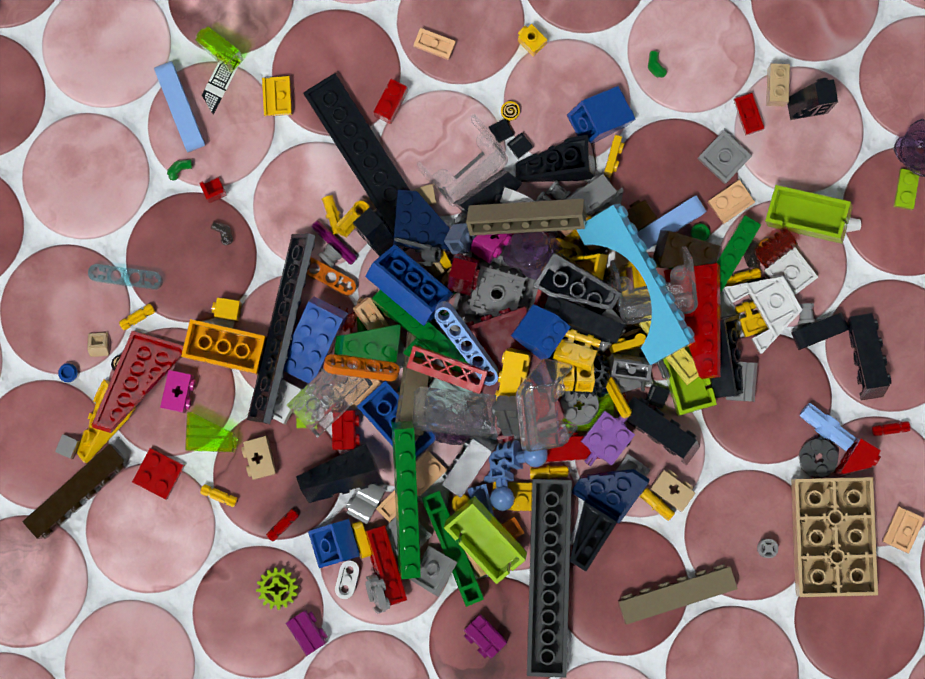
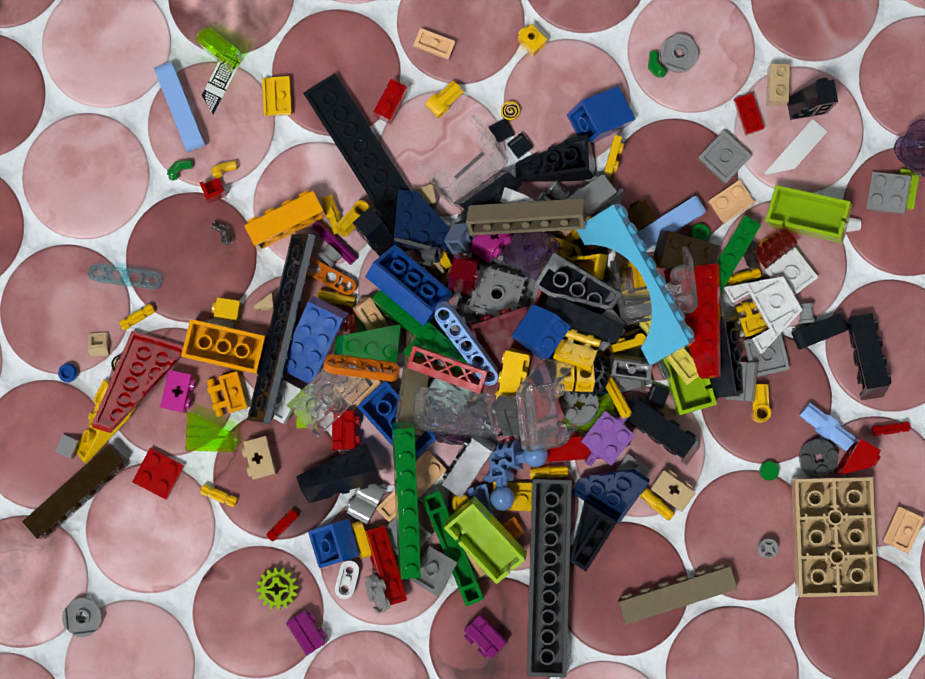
none -> light grey plate [62,598,102,637]
none -> light orange plate [206,371,248,418]
none -> yellow arm [211,160,238,178]
none -> light orange brick [244,190,326,251]
none -> tan slope [254,293,275,311]
none -> yellow axle [317,289,355,309]
none -> yellow piece [425,81,464,118]
none -> light grey plate [660,34,698,73]
none -> light grey plate [743,333,790,377]
none -> yellow piece [751,384,771,423]
none -> green tile [759,461,779,481]
none -> white sticker [765,119,827,175]
none -> light grey plate [866,172,912,215]

